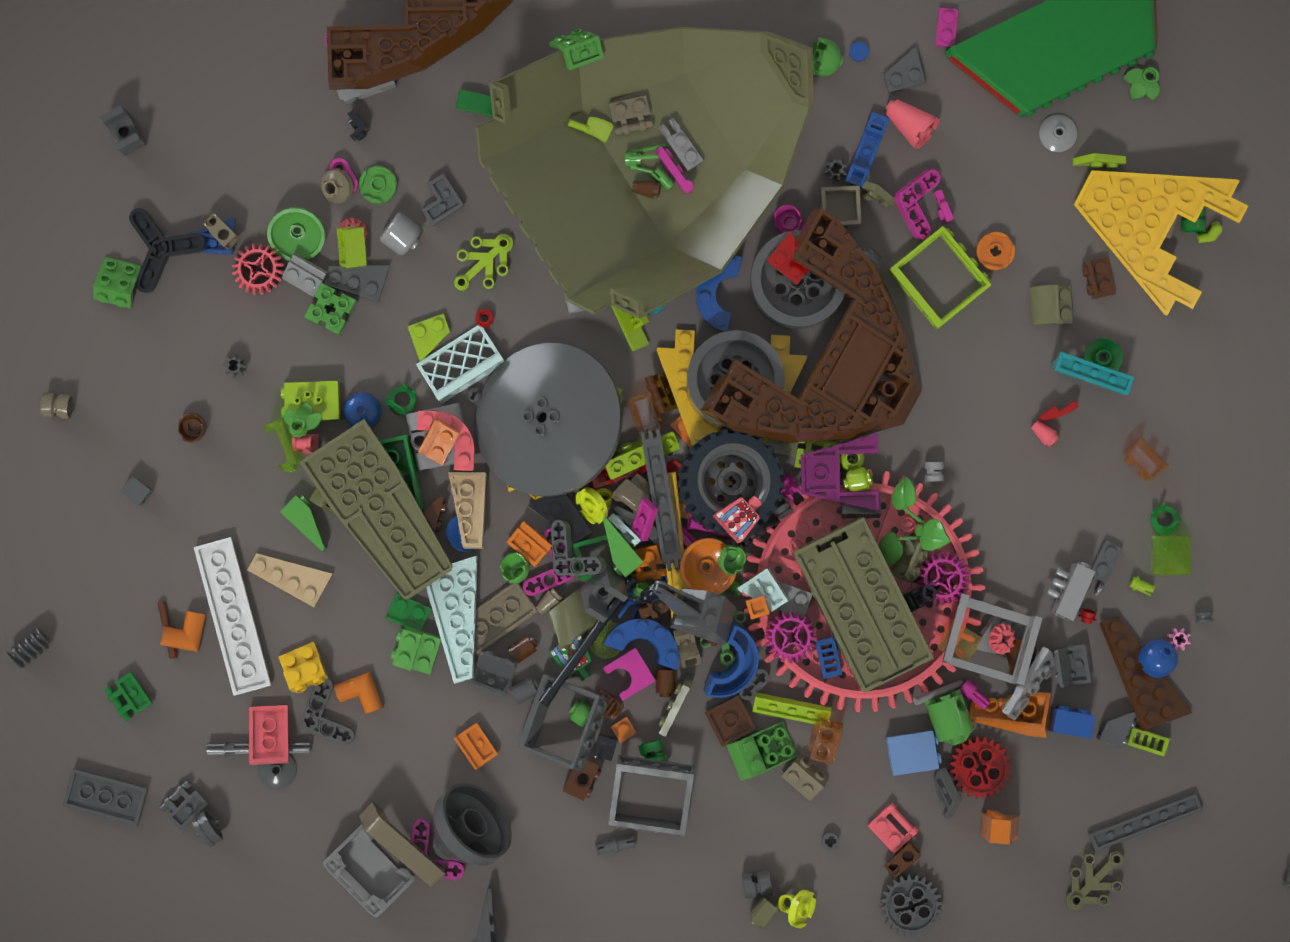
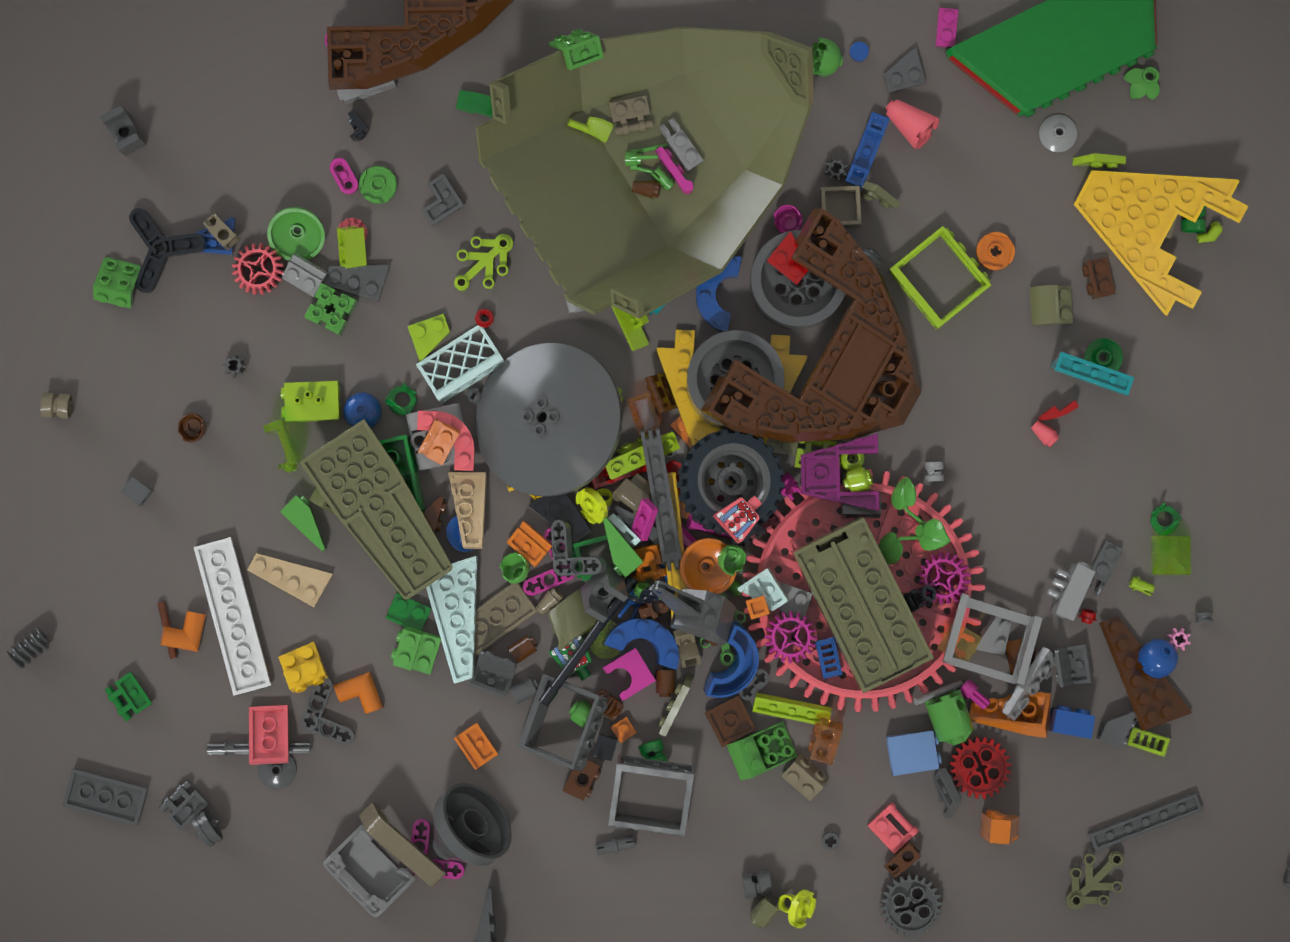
bright green plate [284,402,322,437] -> none
coral piece [292,434,319,454] -> none
dark tan piece [321,169,353,204] -> none
light grey head [380,212,421,255] -> none
dark grey bush [775,502,794,520] -> none
olive bracket [892,540,928,583] -> none
dark pink beam [894,169,940,240] -> none
dark pink plate [933,189,954,224] -> none
coral gear [989,623,1017,655] -> none
clear orange window [1123,437,1169,481] -> none

